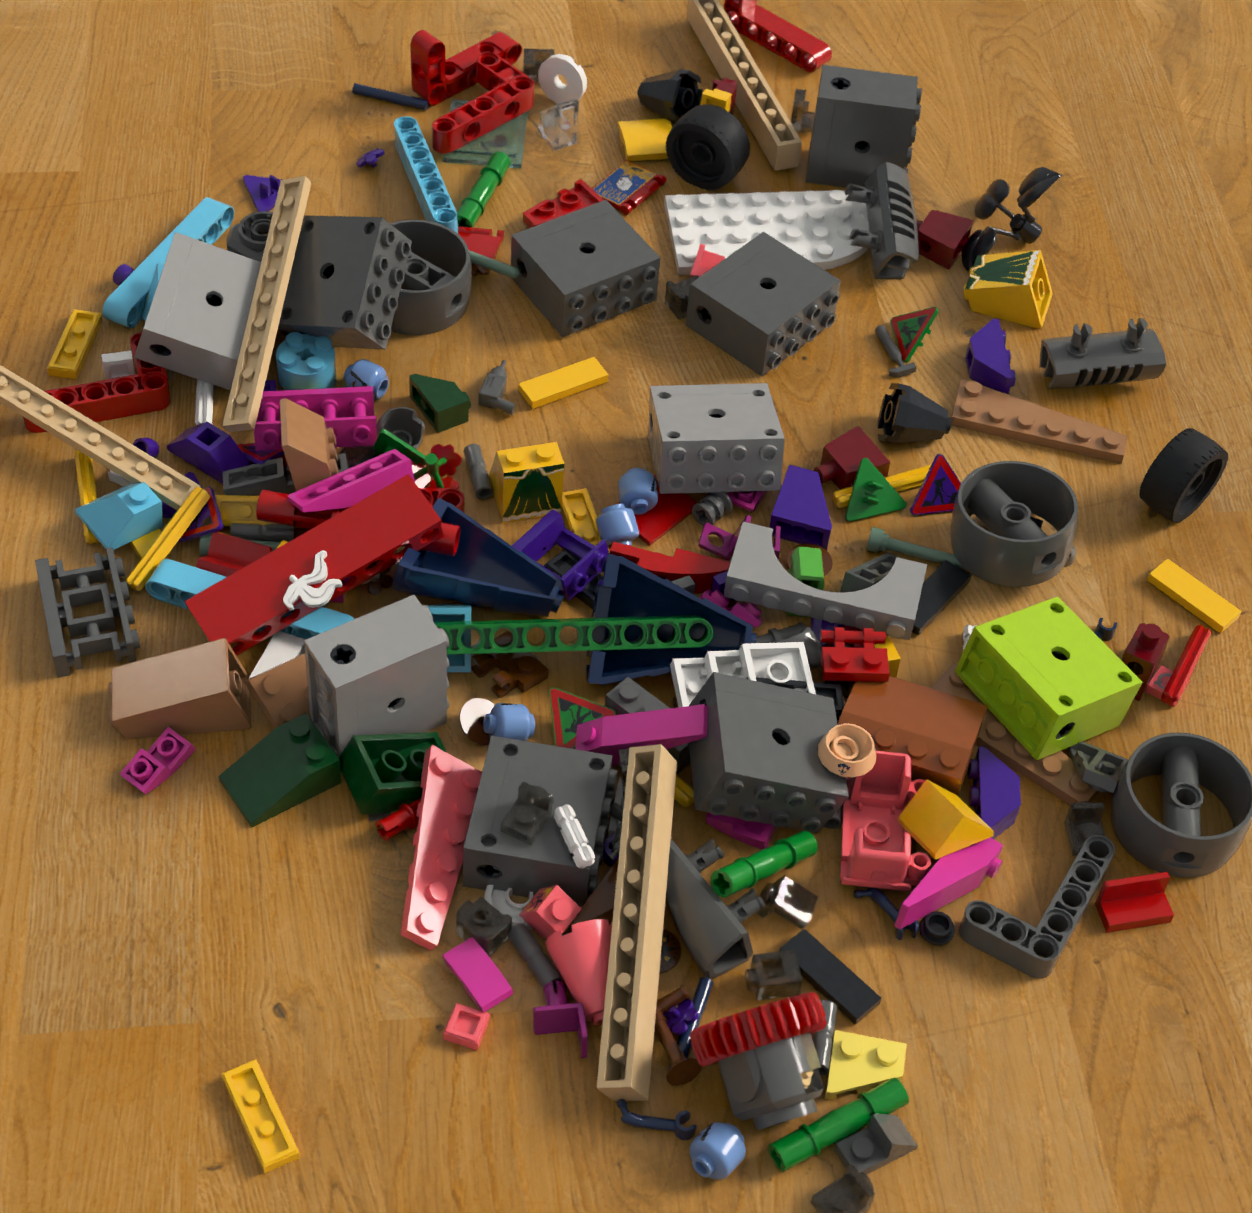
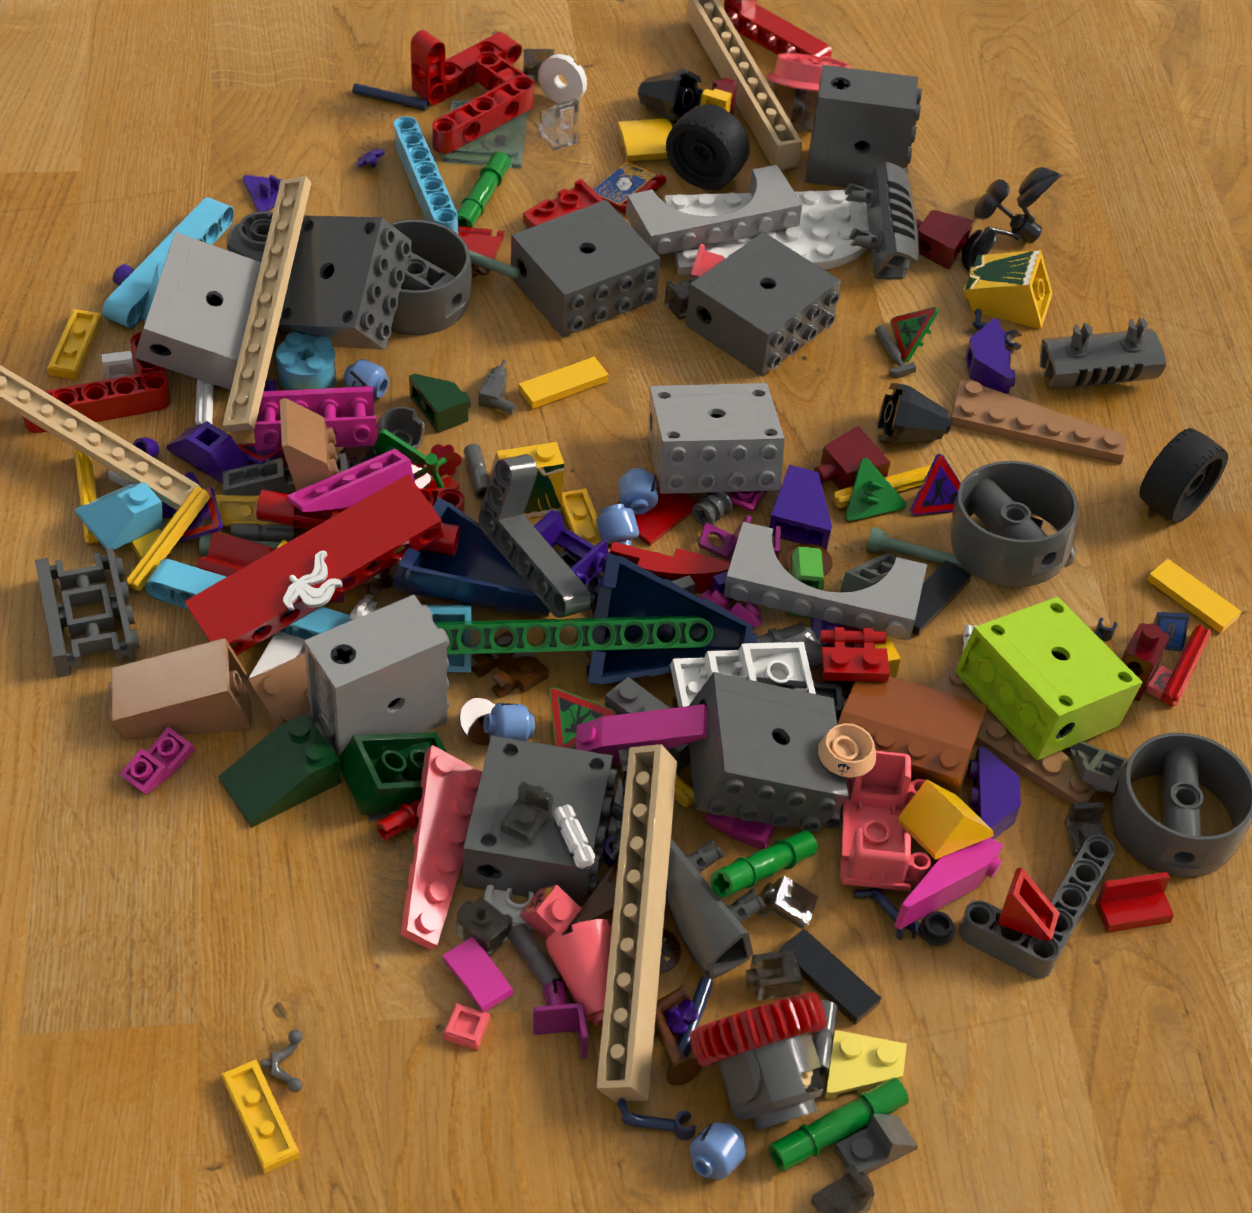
none -> dark grey piece [261,1029,303,1093]
none -> white axle [350,595,378,620]
none -> dark grey beam [478,454,591,618]
none -> light grey arch [626,165,802,255]
none -> coral piece [765,53,851,92]
none -> dark blue piece [972,309,1022,350]
none -> red slope [997,868,1060,941]
none -> slope [1153,612,1189,651]

